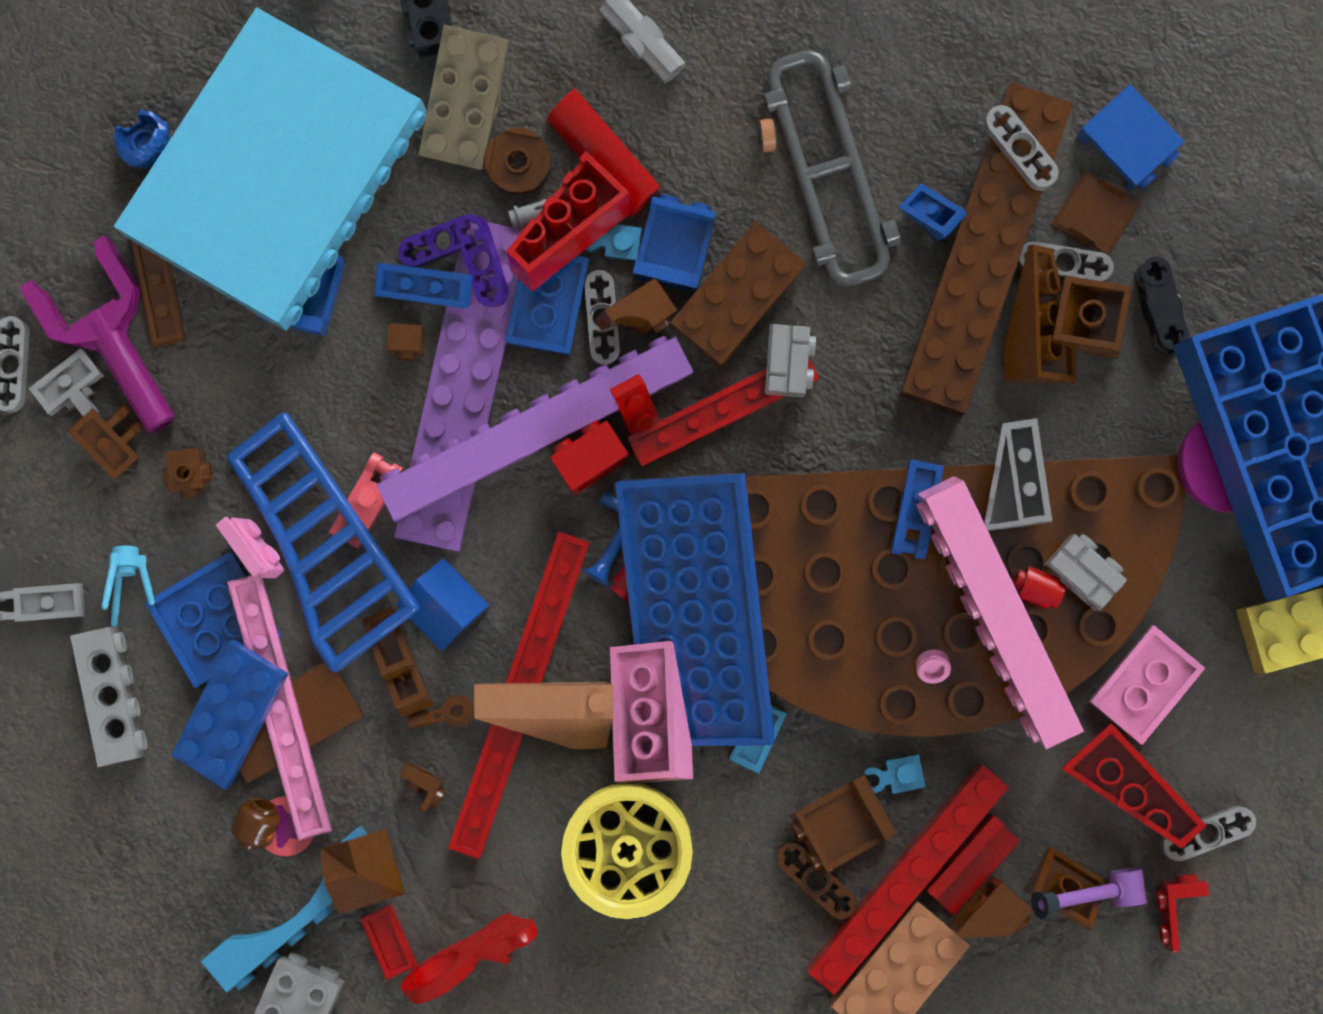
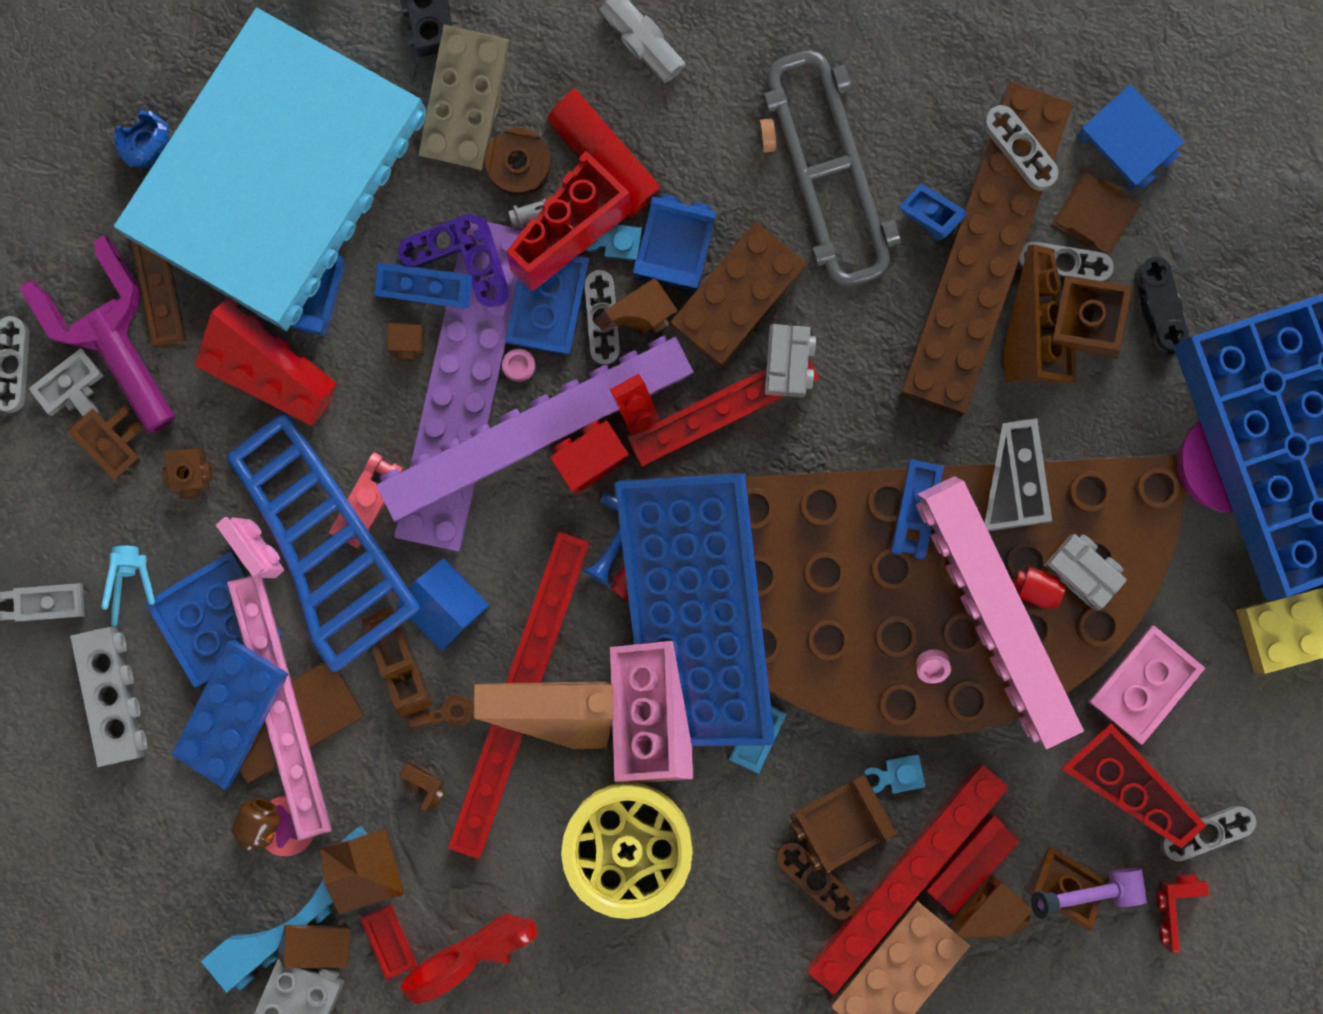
none -> red wedge [194,297,337,426]
none -> reddish brown slope [277,925,350,968]
none -> bright pink tile [502,349,536,383]

